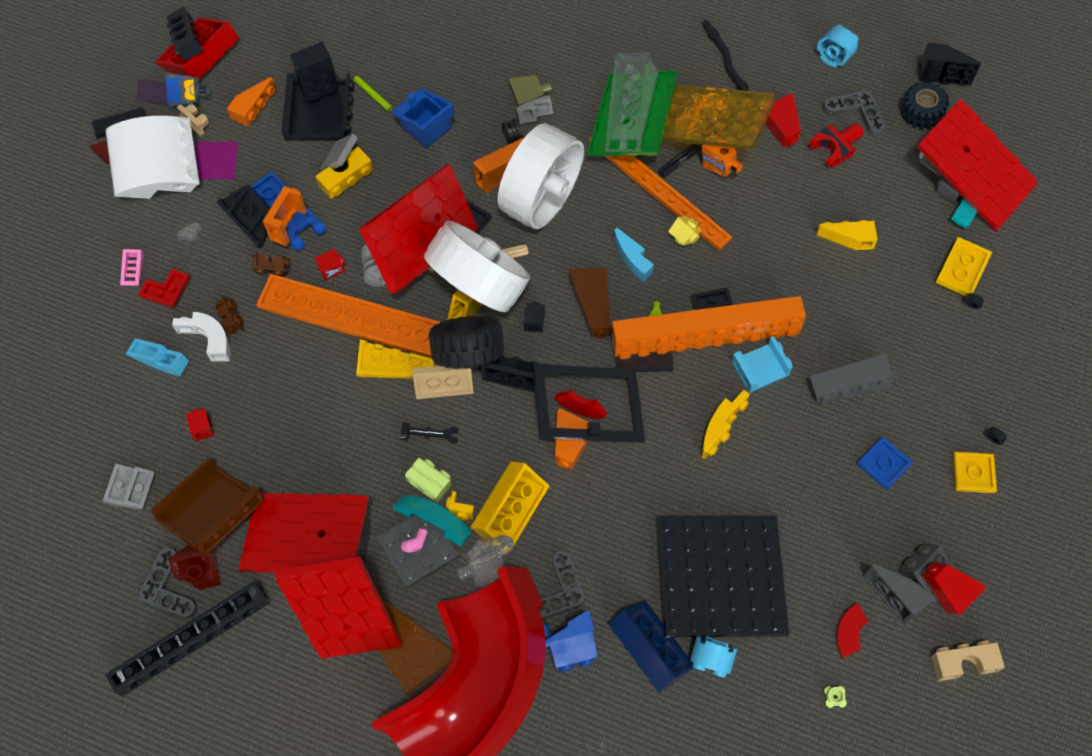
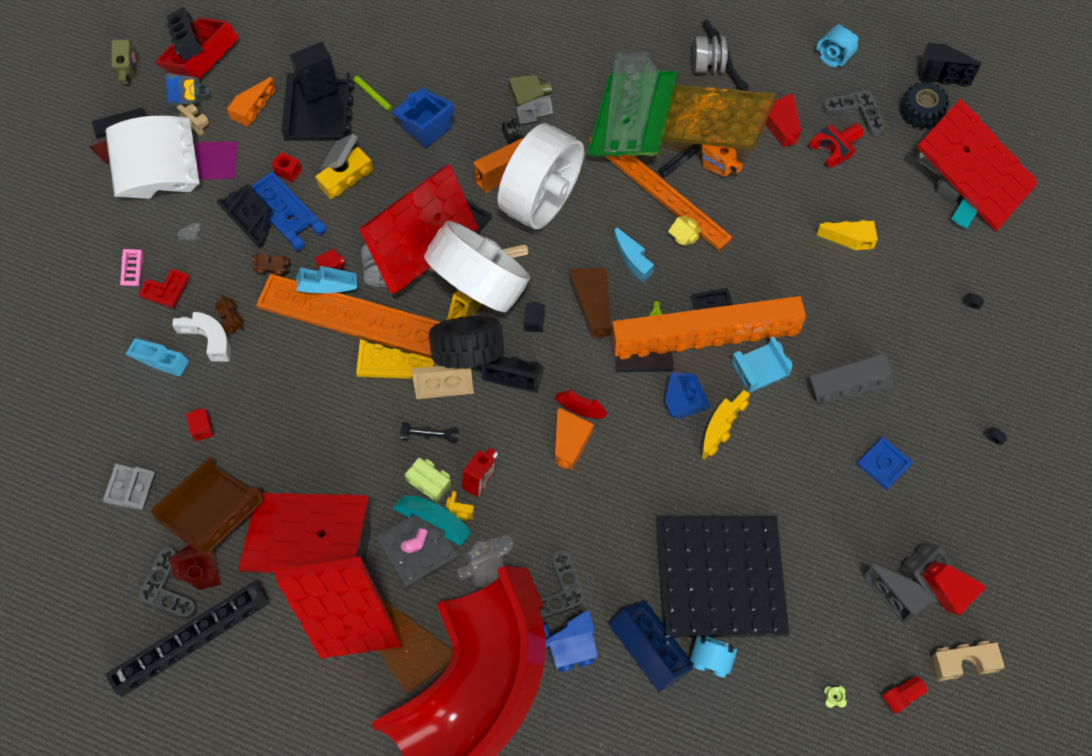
clear purple slope [136,79,174,106] -> none
orange panel [263,186,307,247] -> none
yellow slope [471,461,549,552] -> none
black door [533,363,645,443] -> none
red tile [836,603,868,659] -> none
yellow plate [935,237,992,296] -> none
yellow tile [952,452,997,493] -> none
none -> olive torso [111,40,139,85]
none -> red brick [271,152,302,183]
none -> medium azure slope [296,266,357,293]
none -> red torso [462,448,498,498]
none -> blue slope [665,372,711,418]
none -> light grey wheel [693,36,728,73]
none -> red piece [882,676,928,715]

